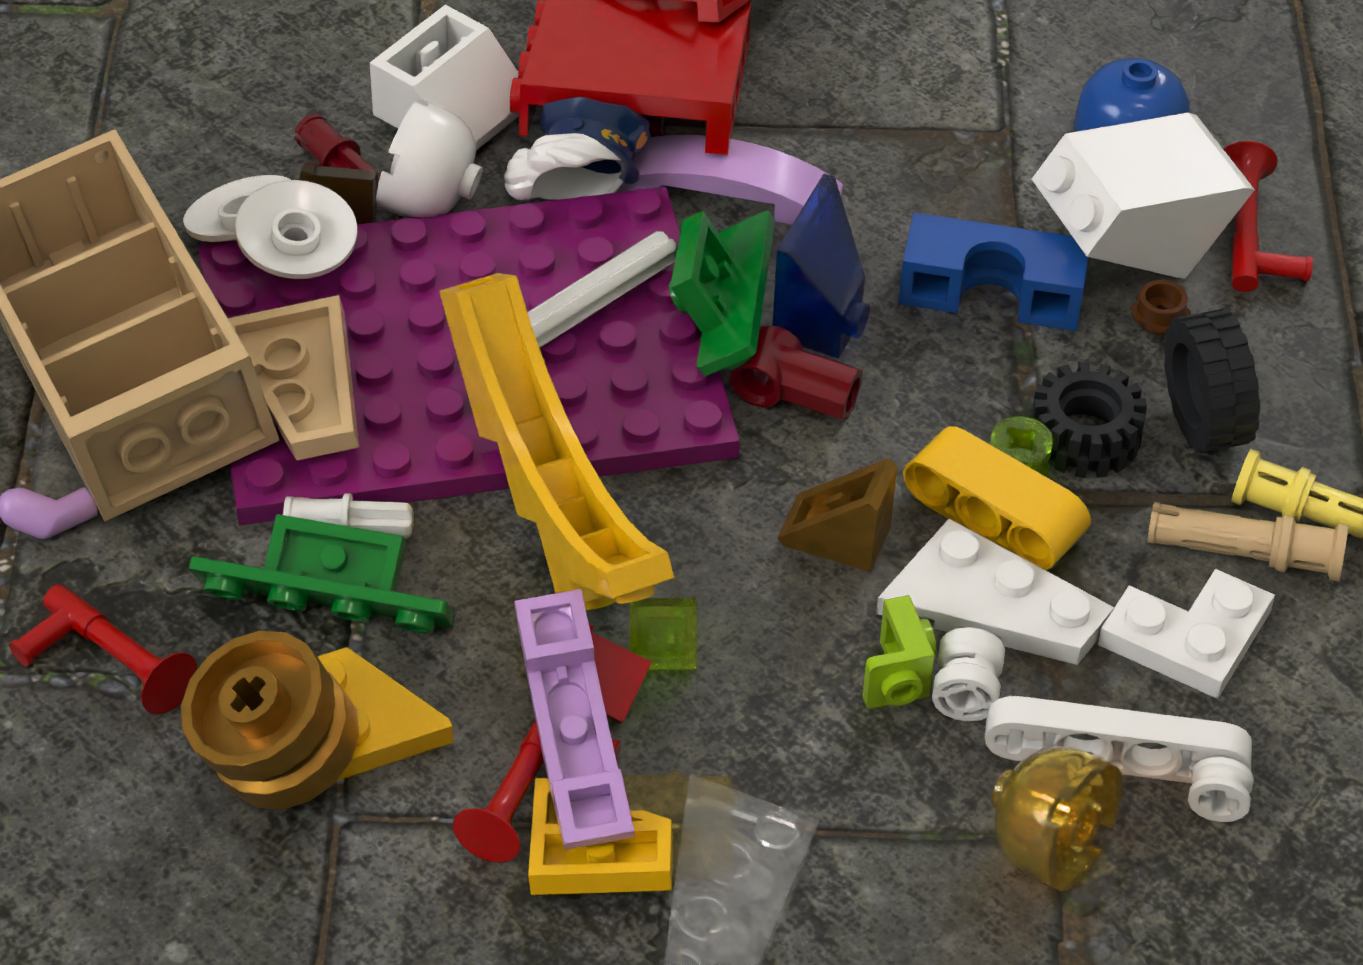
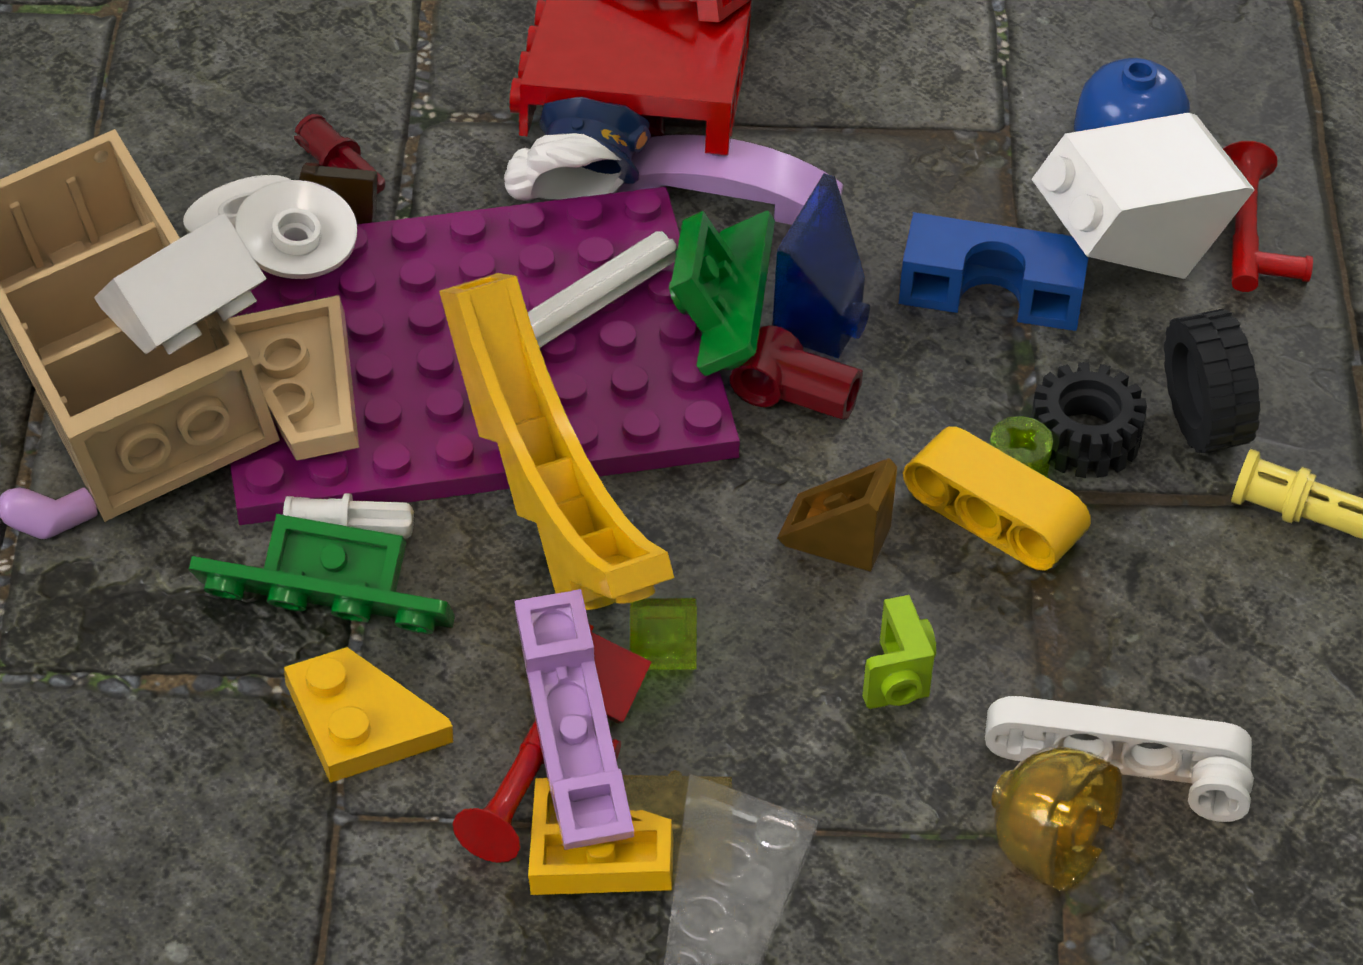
red piece [9,584,197,715] -> none
pearl gold wheel [181,631,359,810] -> none
white slope [370,5,519,150] -> none
white cylinder [376,99,483,218] -> none
white wing [876,519,1114,665] -> none
white wheel [932,627,1005,722] -> none
white plate [1098,569,1275,699] -> none
reddish brown plate [1131,280,1191,335] -> none
tan pin [1147,502,1349,582] -> none
none -> white slope [94,212,266,355]

